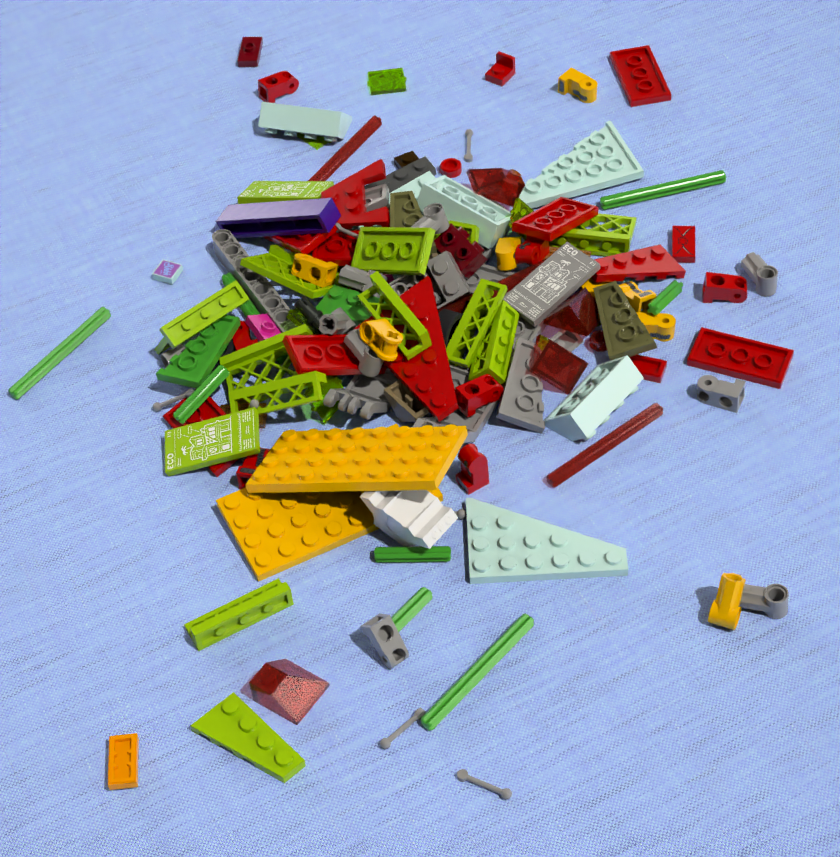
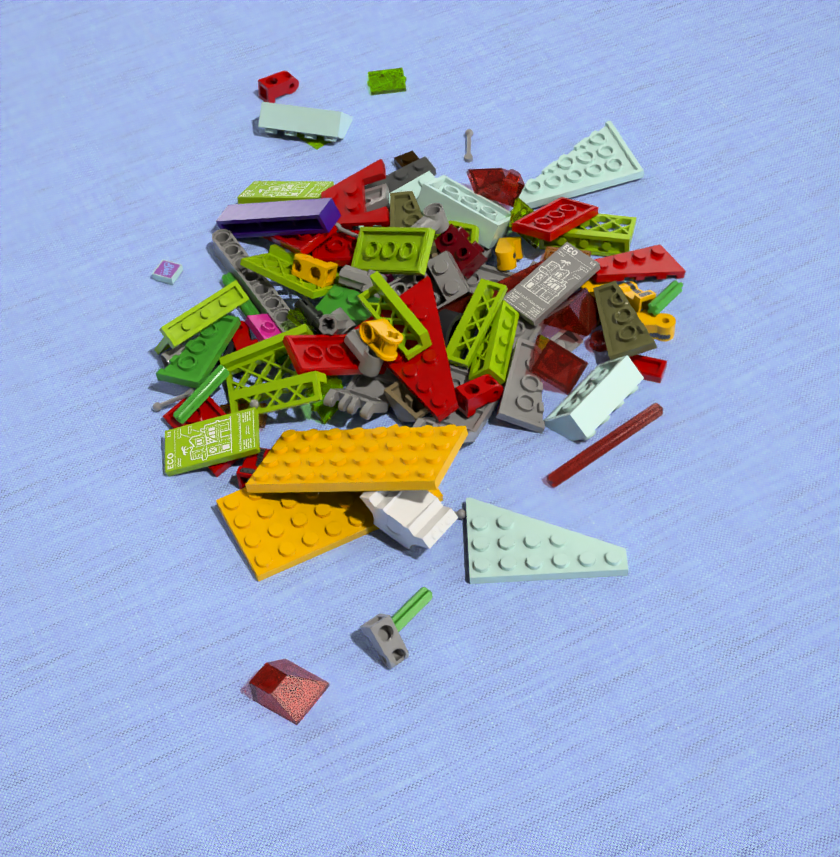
bright green axle [8,307,111,400] -> none
light orange plate [108,733,139,790] -> none
lime fence [184,578,294,651] -> none
lime wing [190,692,306,783] -> none
dark red plate [237,37,263,67] -> none
clear red axle [308,115,382,181] -> none
bright green axle [374,546,451,562] -> none
light grey hinge [380,708,426,749] -> none
bright green axle [421,613,534,731] -> none
red tile [440,158,462,178] -> none
red leg [455,444,489,495] -> none
light grey hinge [457,769,512,800] -> none
red bracket [485,51,516,86] -> none
red leg [515,235,550,266] -> none
yellow leg [558,68,598,103] -> none
bright green axle [600,170,726,210] -> none
red tile [610,45,672,107] -> none
red tile [672,226,695,263] -> none
red tile [687,327,794,389] -> none
light grey leg [697,375,746,413] -> none
red leg [702,272,747,303] -> none
yellow piece [708,573,746,630] -> none
light grey piece [740,584,789,619] -> none
light grey piece [741,252,778,296] -> none

